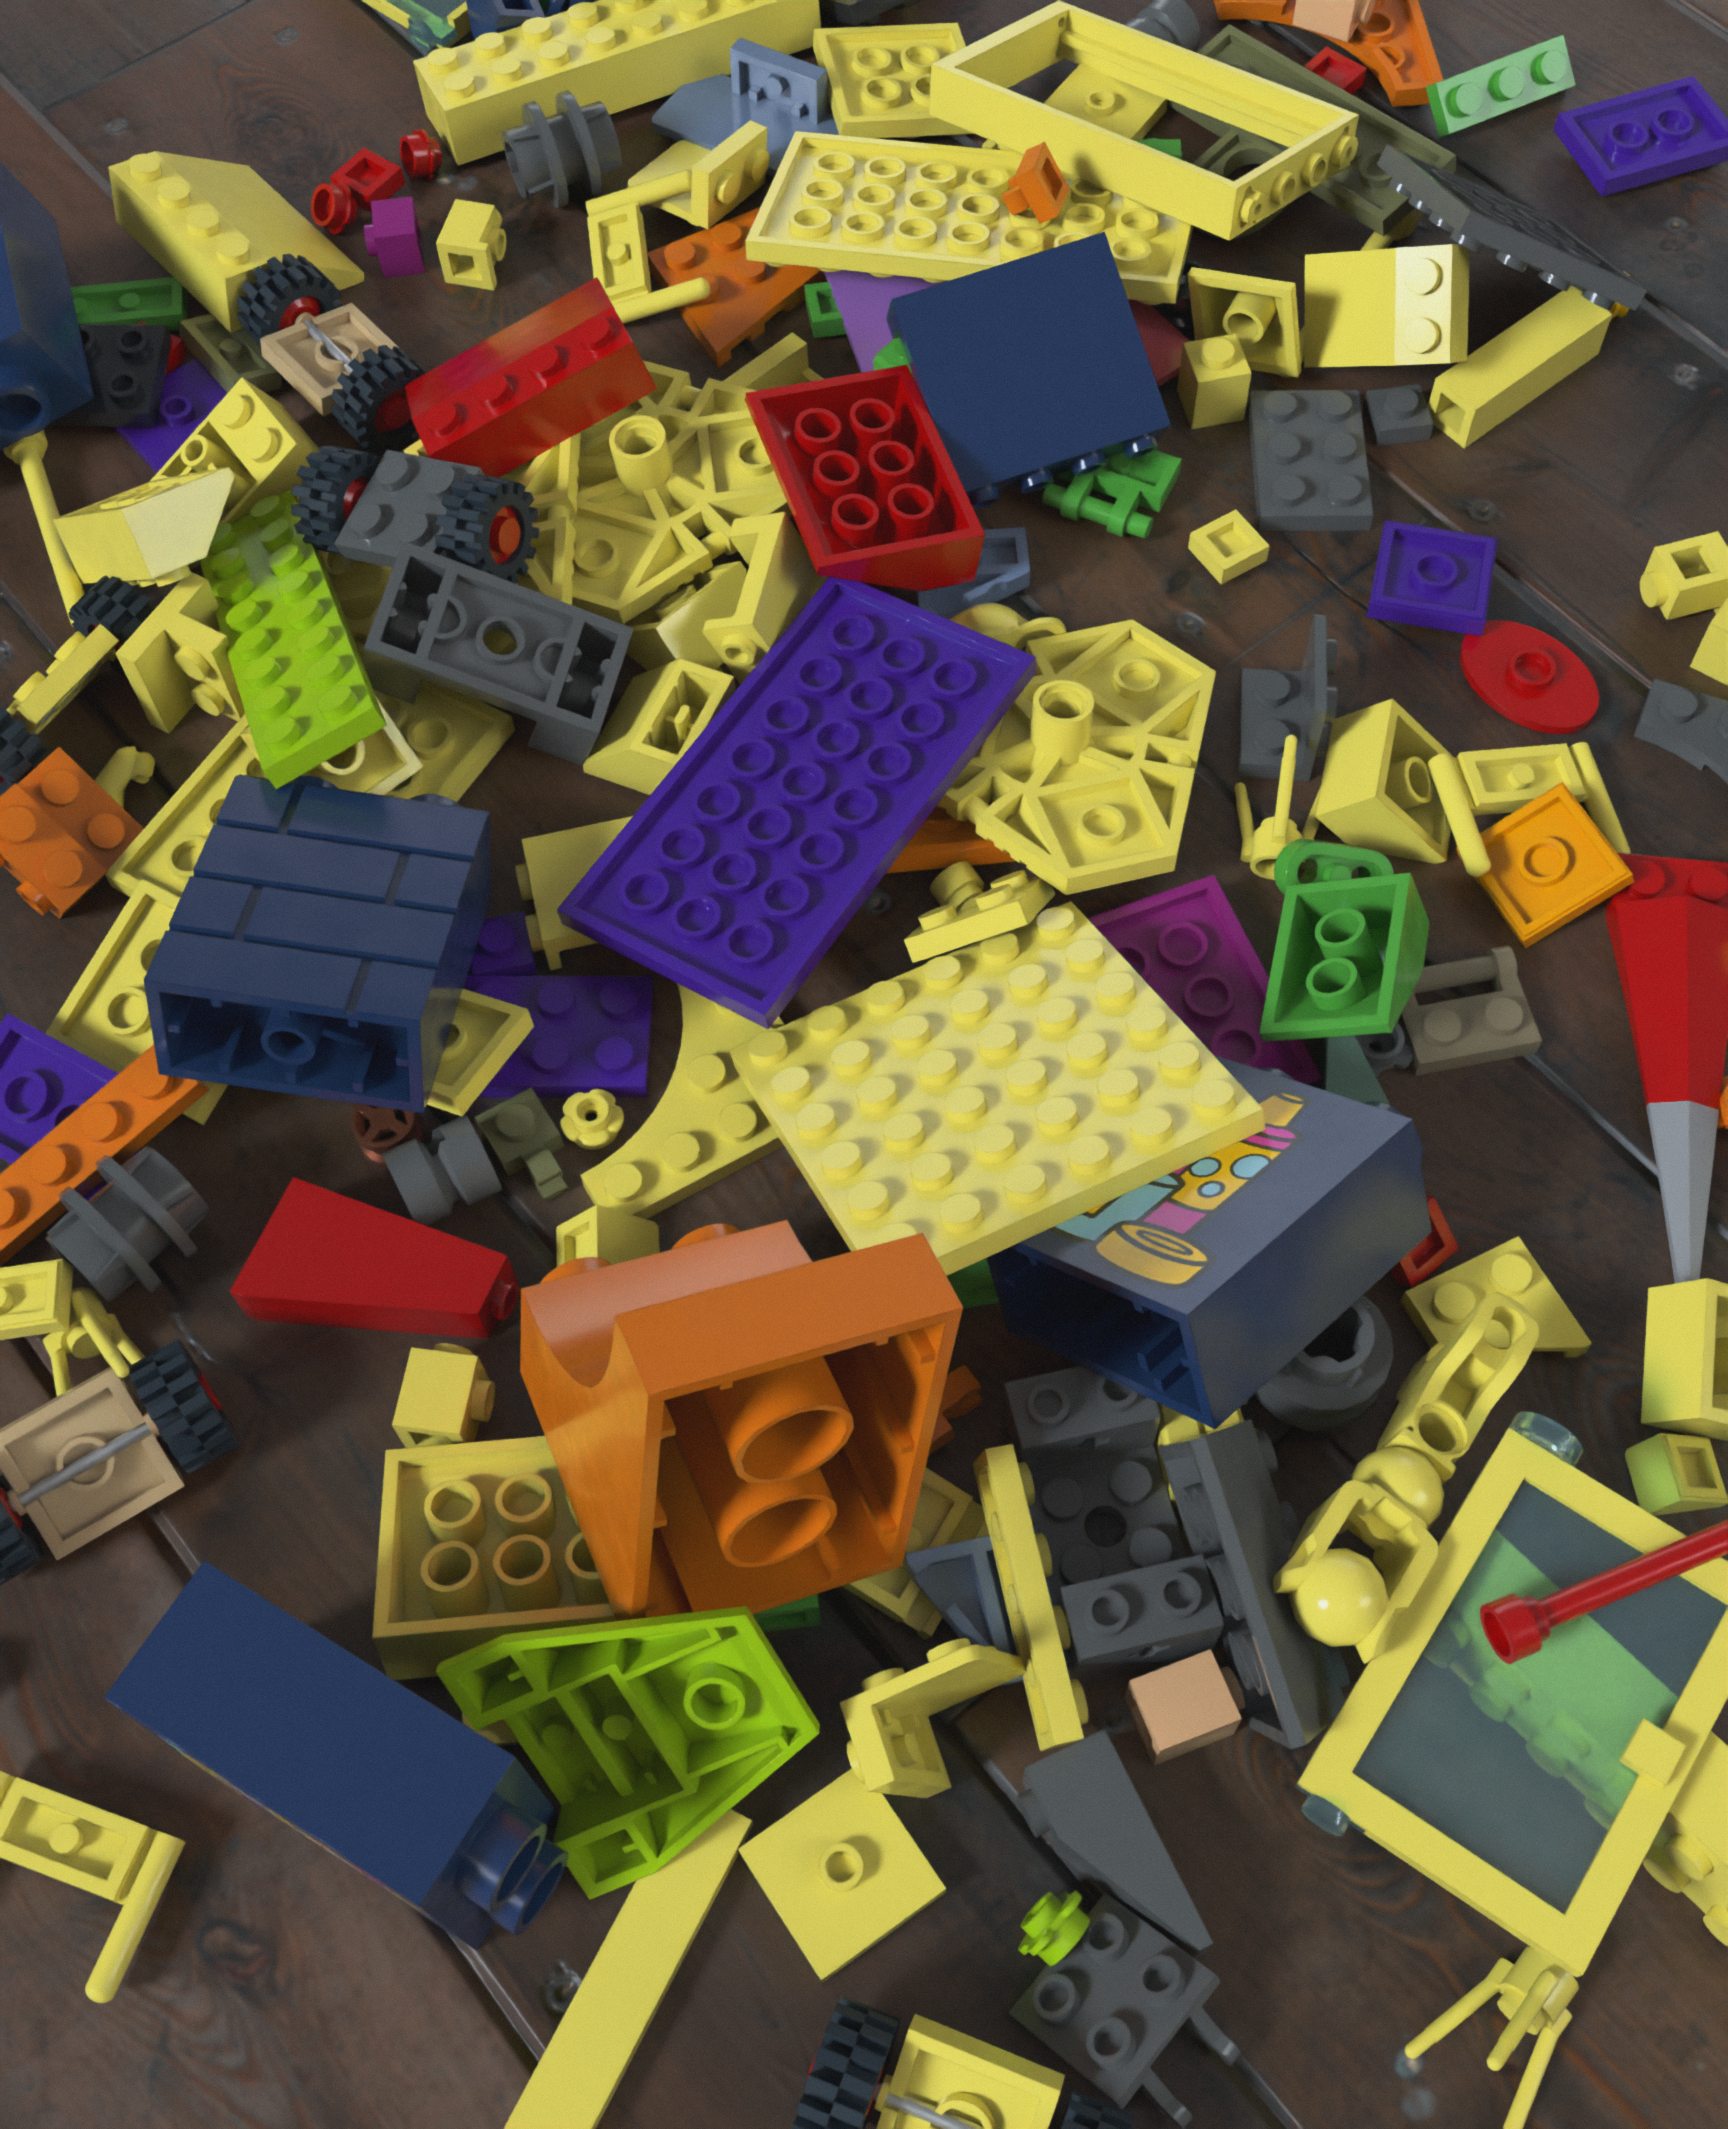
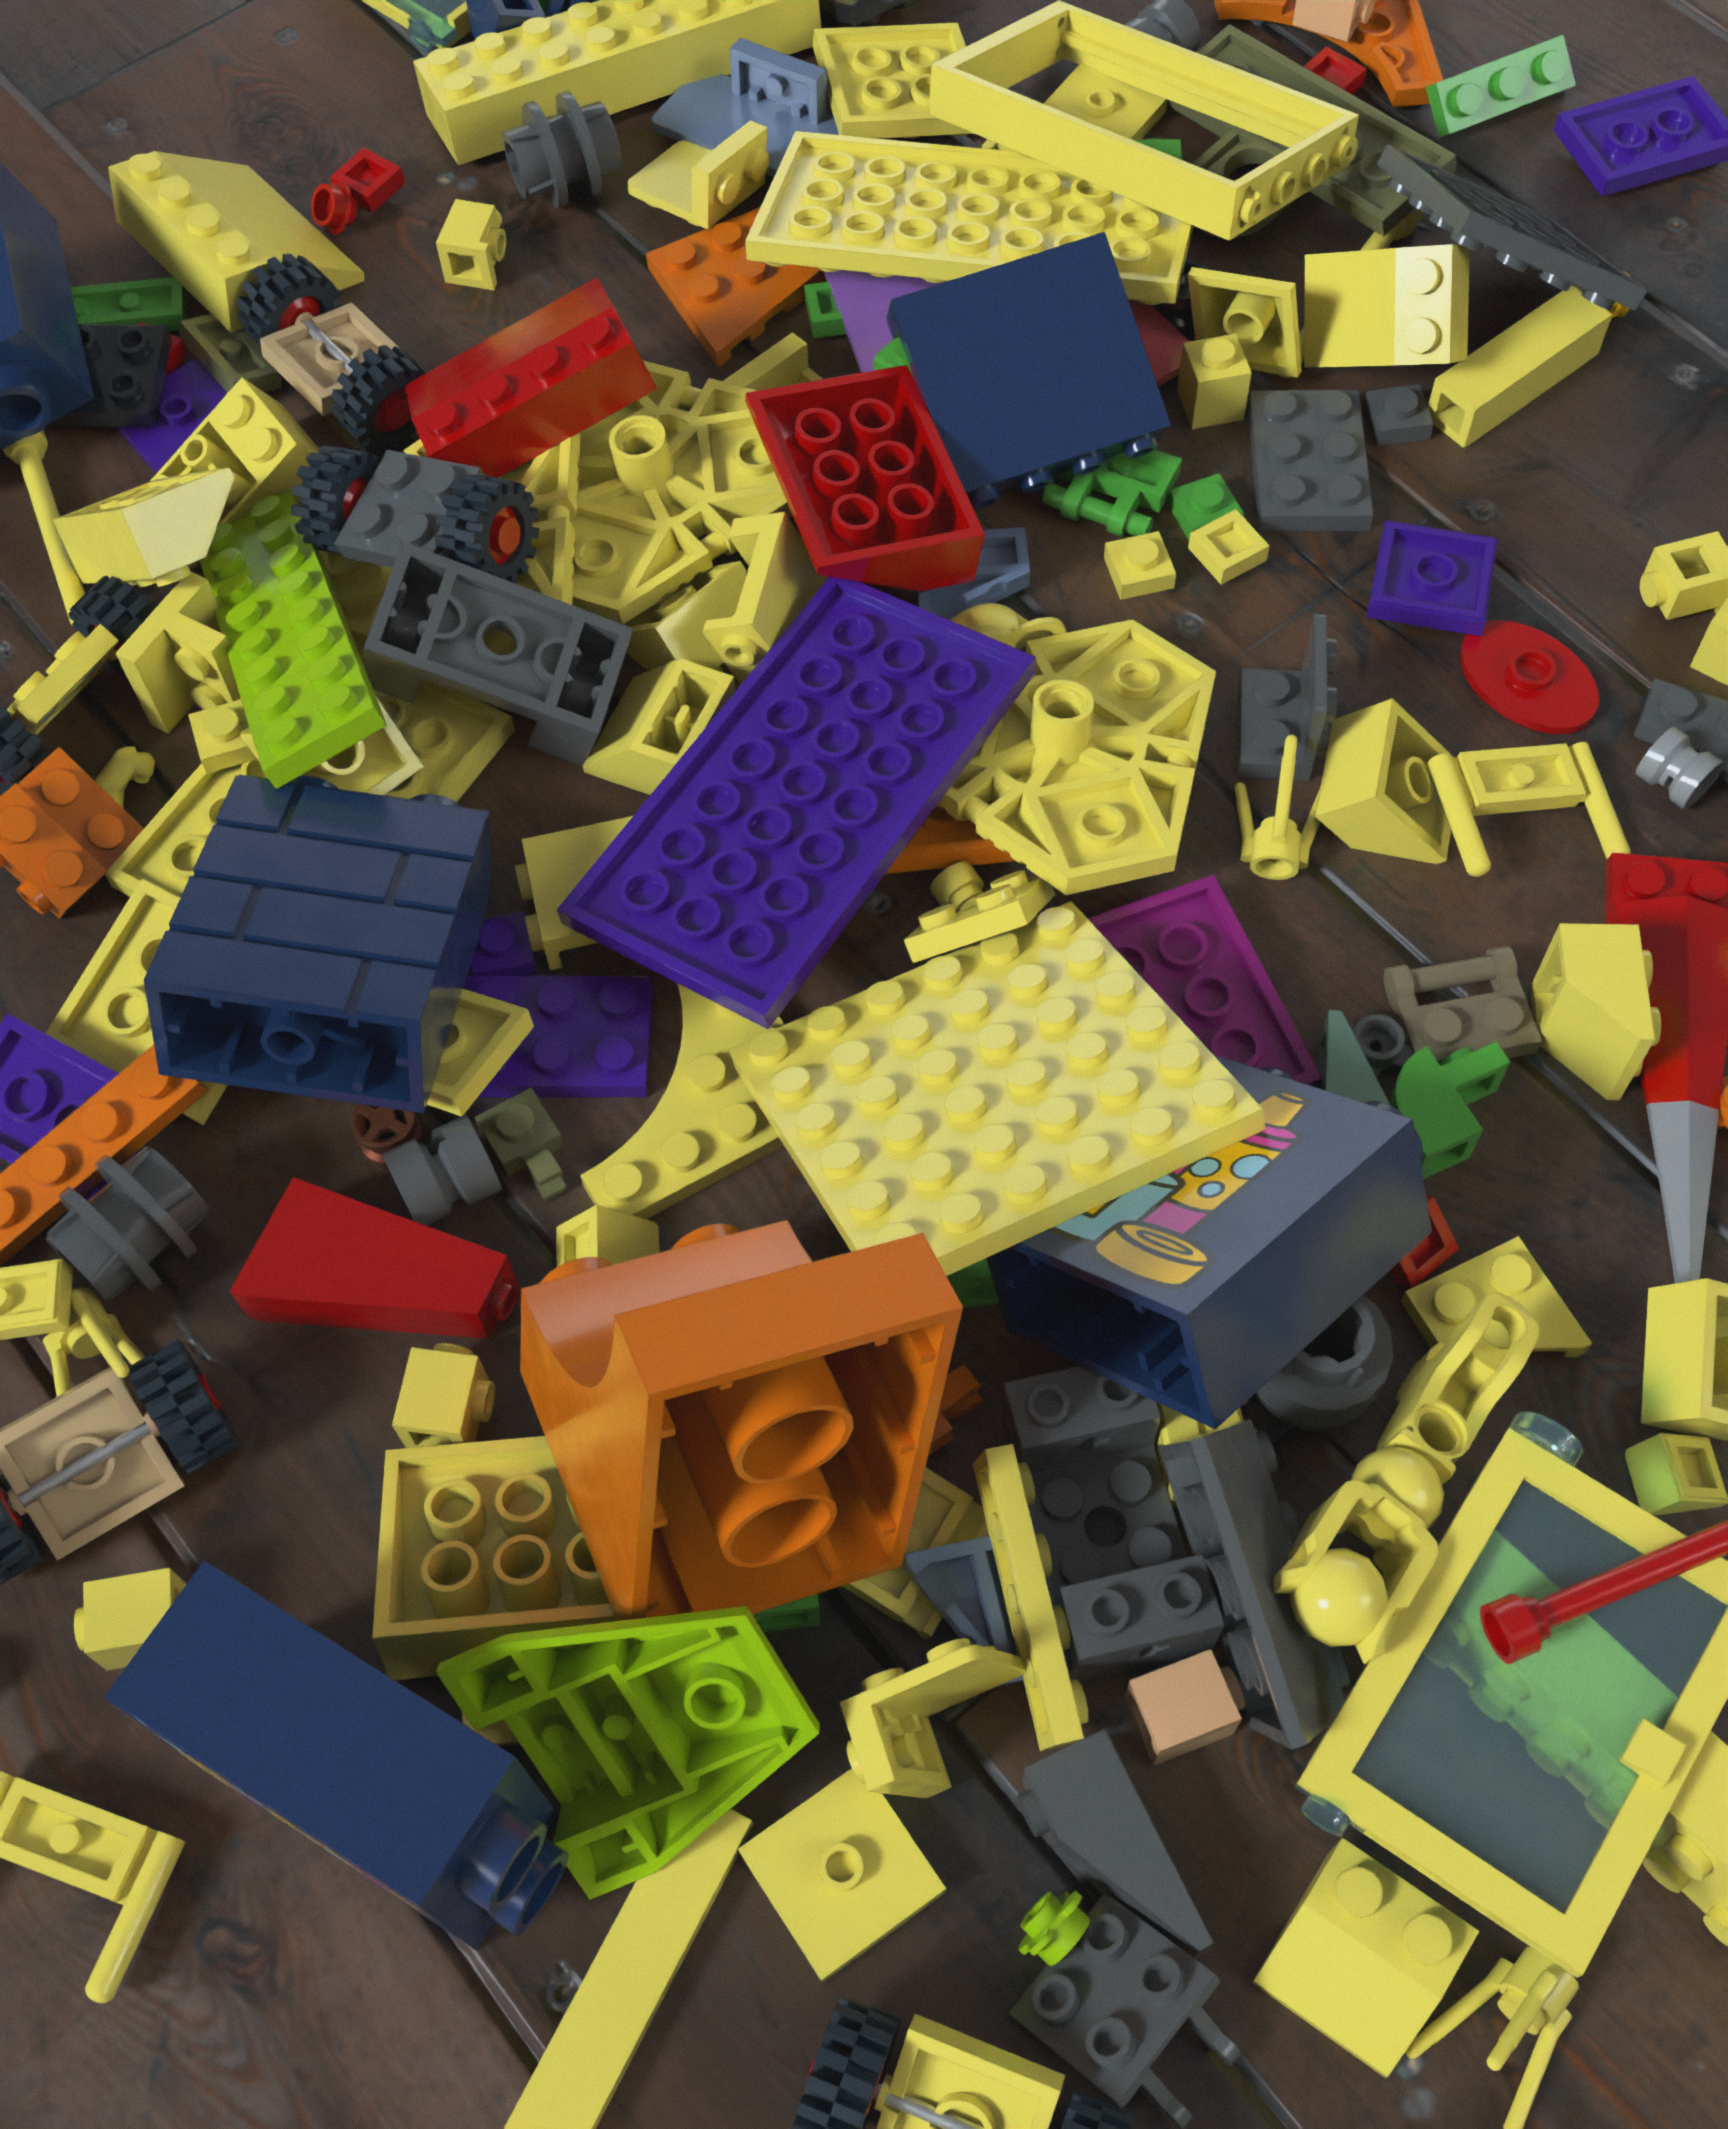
magenta plate [364,196,425,278] -> none
red plate [399,129,442,181] -> none
light yellow plate [560,1089,624,1150] -> none
light yellow plate [586,169,711,324] -> none
orange tile [1001,142,1070,224] -> none
bright green slope [1259,873,1430,1042] -> none
bright green plate [1274,839,1394,895] -> none
light orange plate [1456,782,1634,949] -> none
none -> light yellow brick [74,1568,186,1670]
none -> light yellow plate [188,699,257,774]
none -> light yellow plate [1104,531,1176,600]
none -> bright green plate [1167,473,1244,540]
none -> light yellow slope [1252,1837,1479,2078]
none -> bright green brick [1389,1041,1510,1179]
none -> light yellow slope [1530,923,1661,1100]
none -> light grey wheel [1635,726,1725,811]

